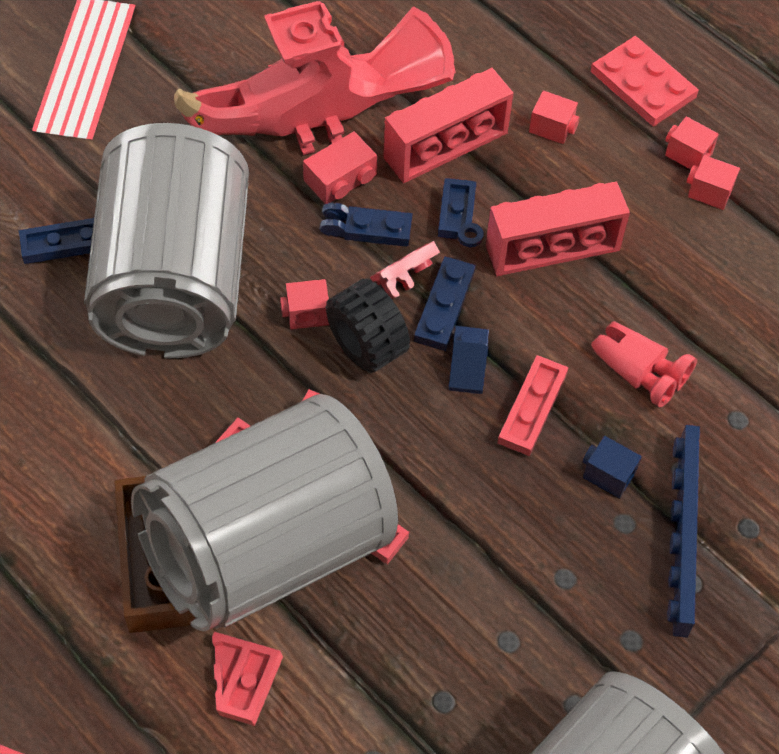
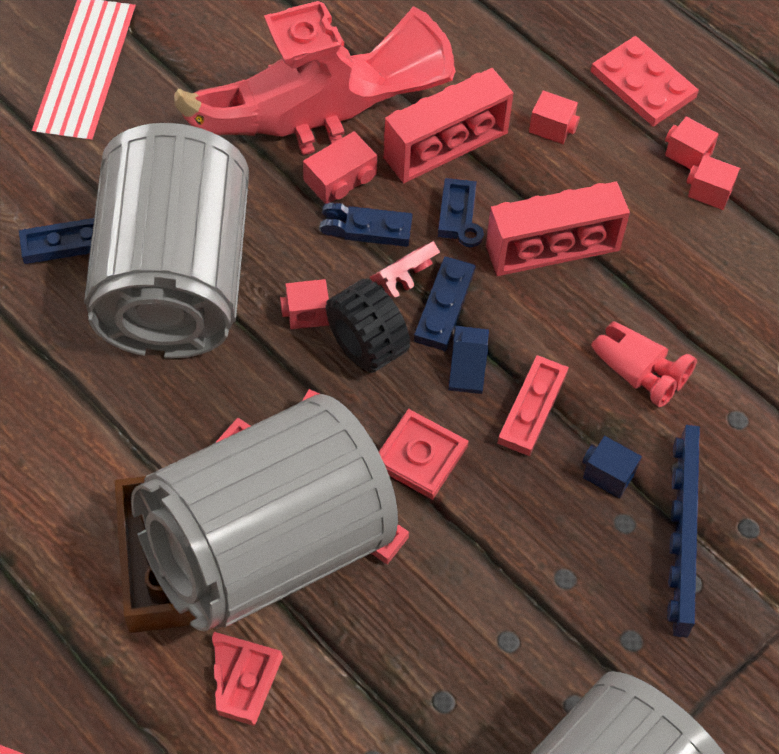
none -> coral tile [379,409,469,500]

